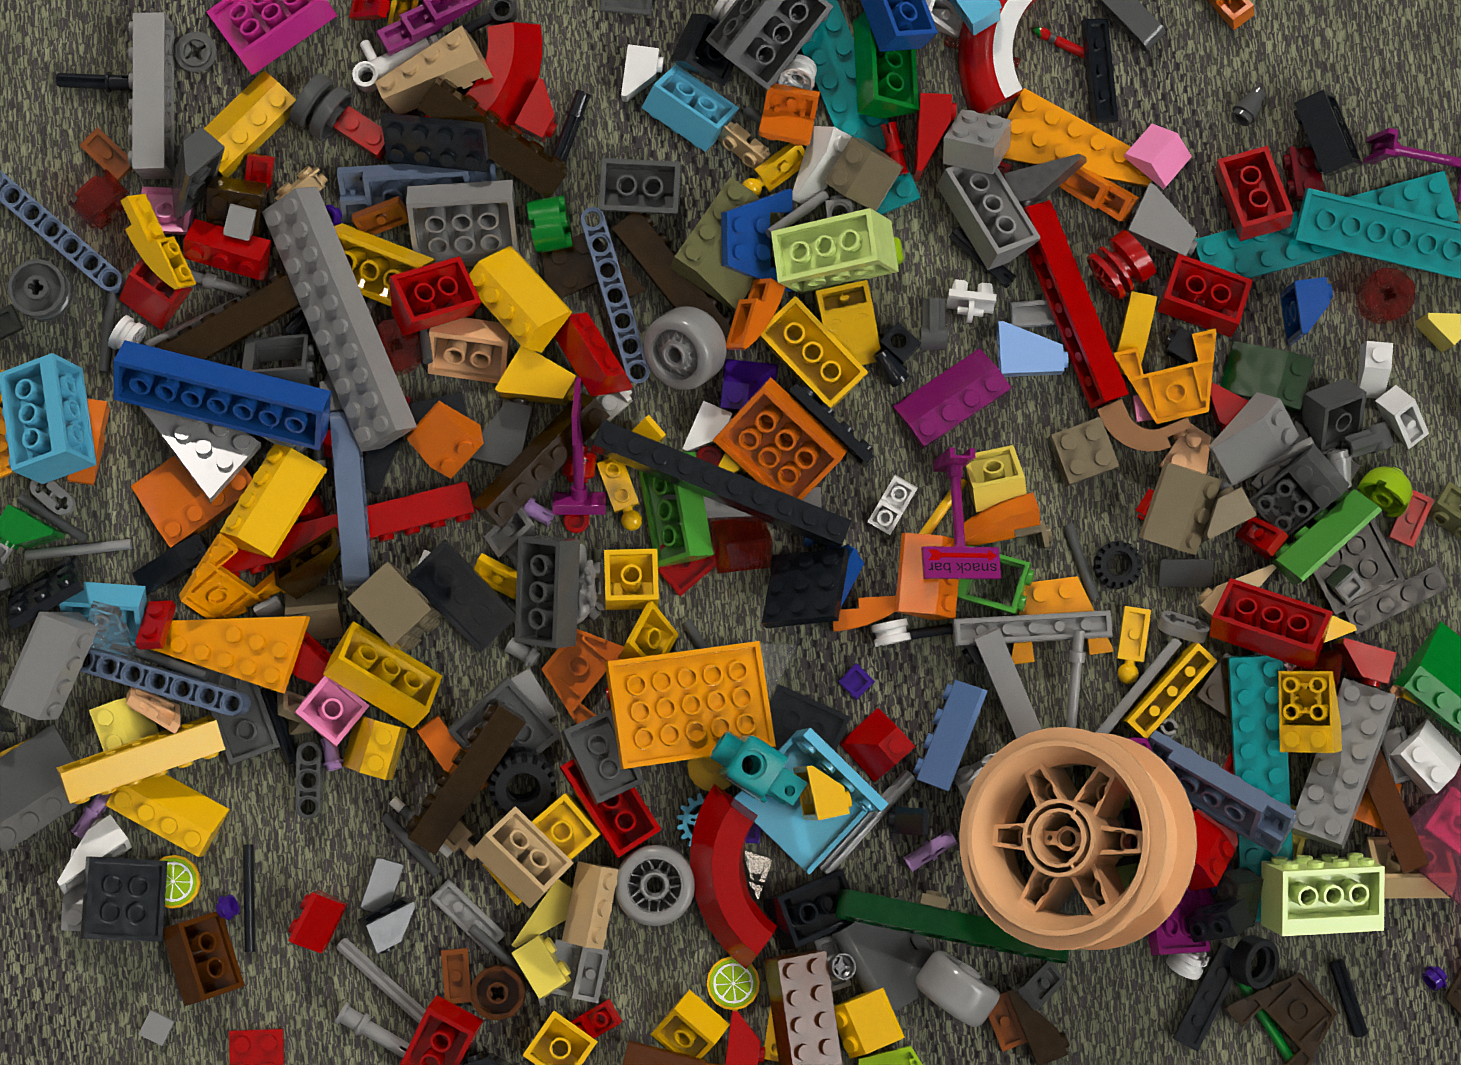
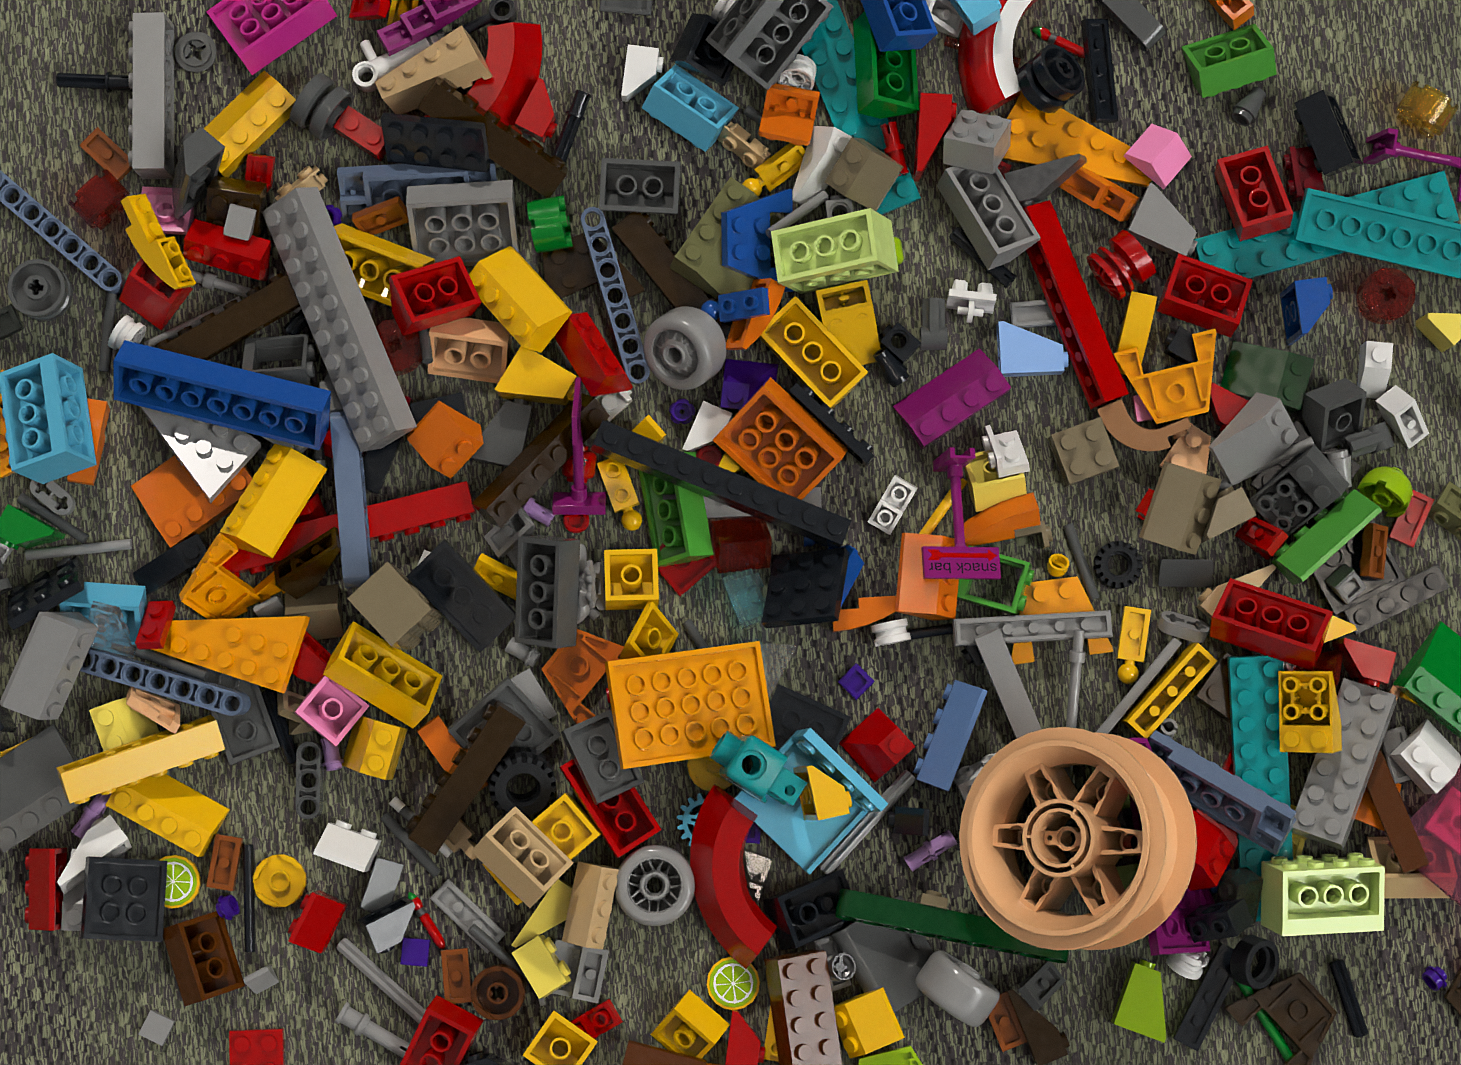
none -> red slope [25,847,67,931]
none -> dark orange plate [206,834,244,891]
none -> light grey slope [243,965,279,994]
none -> yellow tile [253,854,306,908]
none -> white slope [313,819,382,872]
none -> dark purple tile [400,937,431,967]
none -> red piece [408,892,445,949]
none -> dark purple plate [669,399,695,425]
none -> blue plate [701,287,770,322]
none -> clear light blue slope [722,568,766,630]
none -> white bracket [982,425,1030,478]
none -> black wheel [1017,45,1085,113]
none -> yellow hinge [1047,554,1069,577]
none -> lime slope [1111,959,1166,1043]
none -> bright green slope [1181,24,1277,98]
none -> dark orange plate [1359,523,1388,579]
none -> clear yellow brick [1396,81,1459,139]

